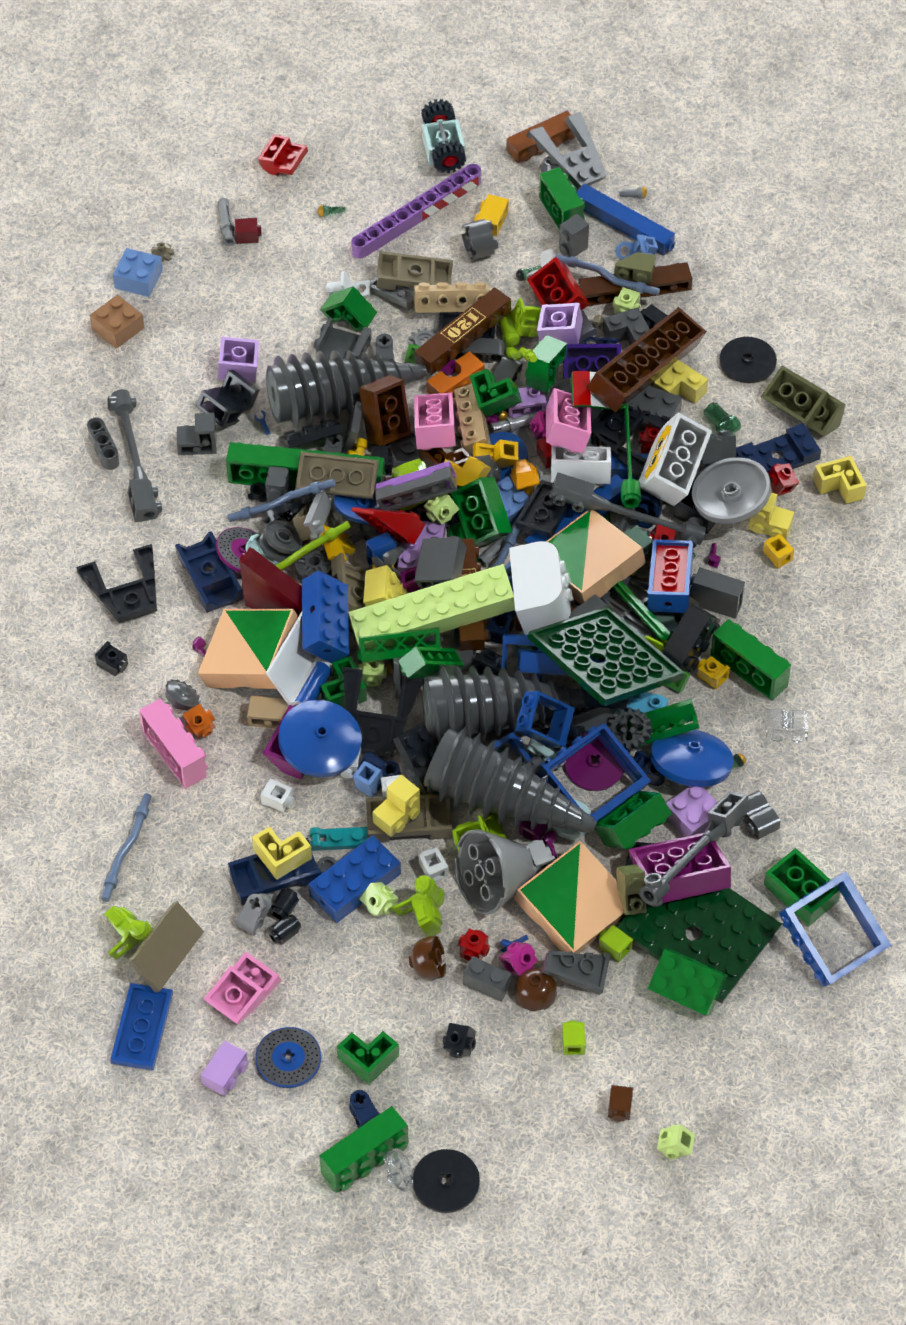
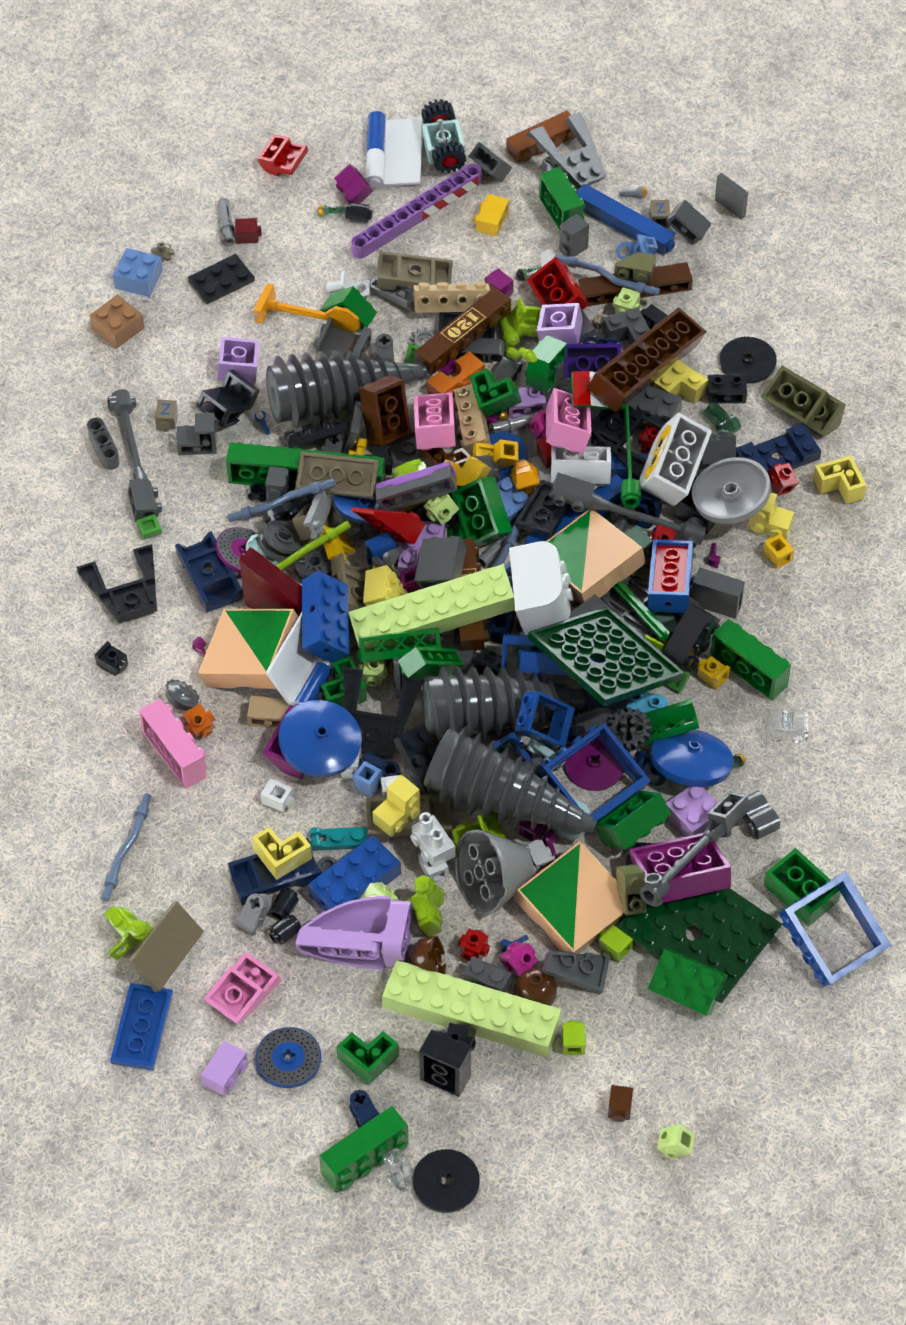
dark grey brick [461,219,498,261] -> none
none -> bright green plate [137,514,162,539]
none -> dark tan brick [155,400,178,431]
none -> black plate [188,254,255,304]
none -> light orange piece [253,283,360,333]
none -> lavender panel [296,896,412,970]
none -> magenta brick [334,163,373,204]
none -> black brick [345,203,373,223]
none -> white door [366,111,423,188]
none -> yellowish green brick [382,960,561,1058]
none -> white brick [410,812,455,868]
none -> black brick [419,1029,471,1097]
none -> dark grey brick [468,142,513,182]
none -> magenta brick [485,268,514,297]
none -> dark tan brick [650,200,670,228]
none -> dark grey brick [666,200,712,245]
none -> black brick [707,374,747,404]
none -> dark grey tile [715,173,748,220]

